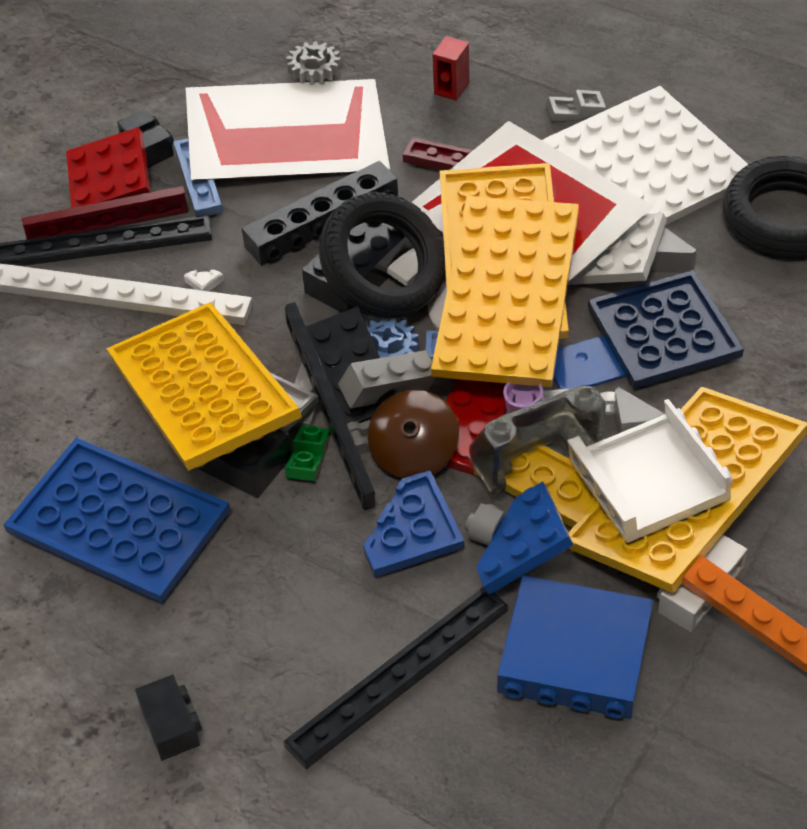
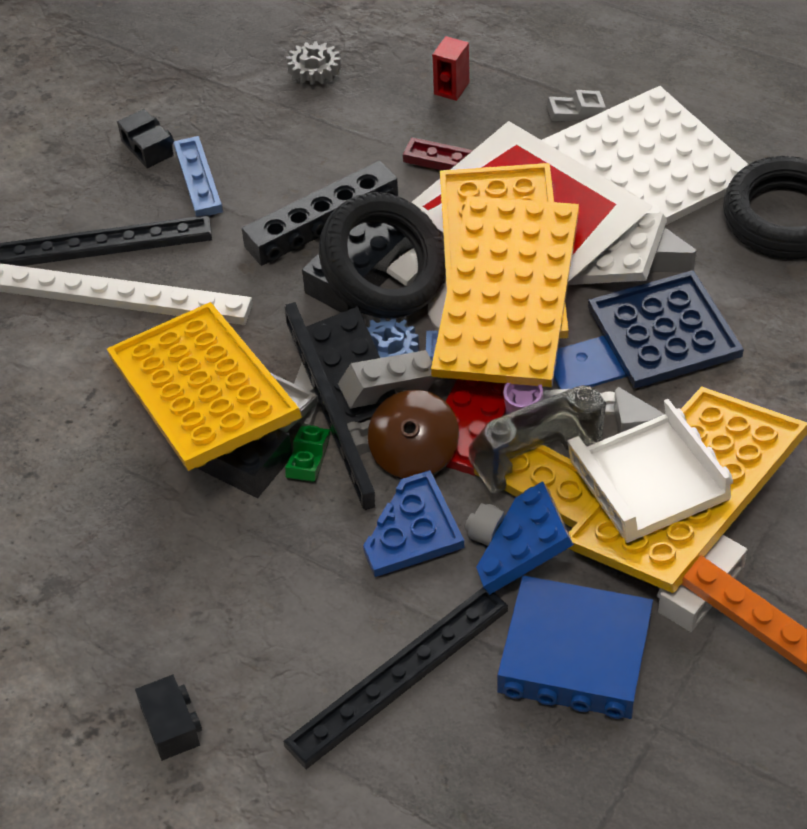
blue plate [4,437,231,603] -> none
dark red plate [22,186,188,239] -> none
red plate [66,127,150,208] -> none
white tile [184,270,224,291] -> none
sticker [186,79,390,180] -> none

